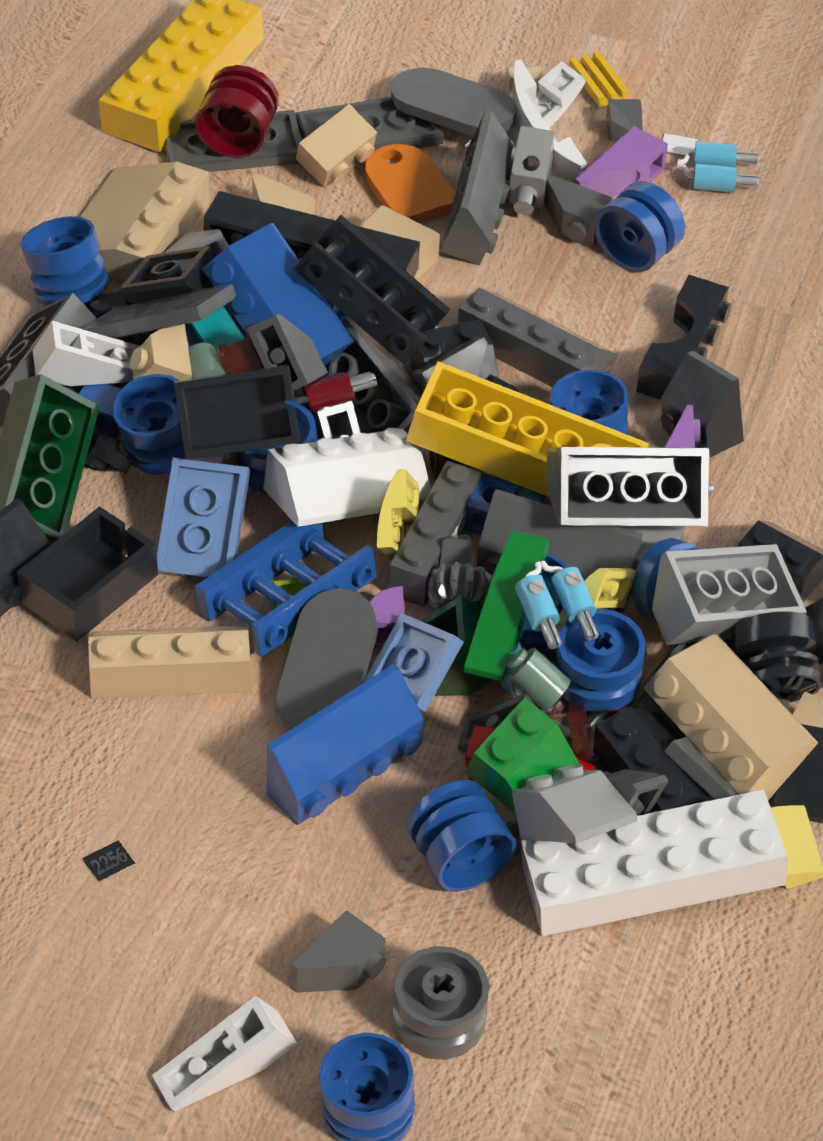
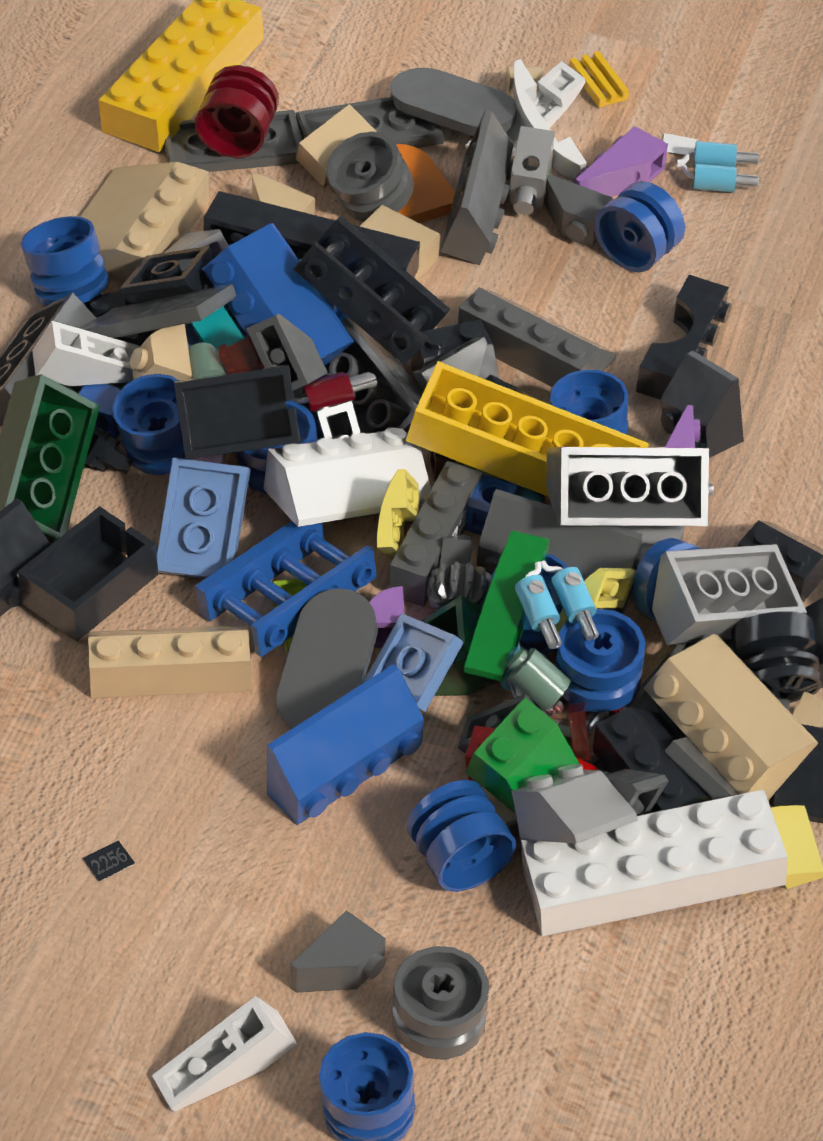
dark grey slope [606,99,643,140] -> none
none -> dark grey wheel [326,131,414,222]

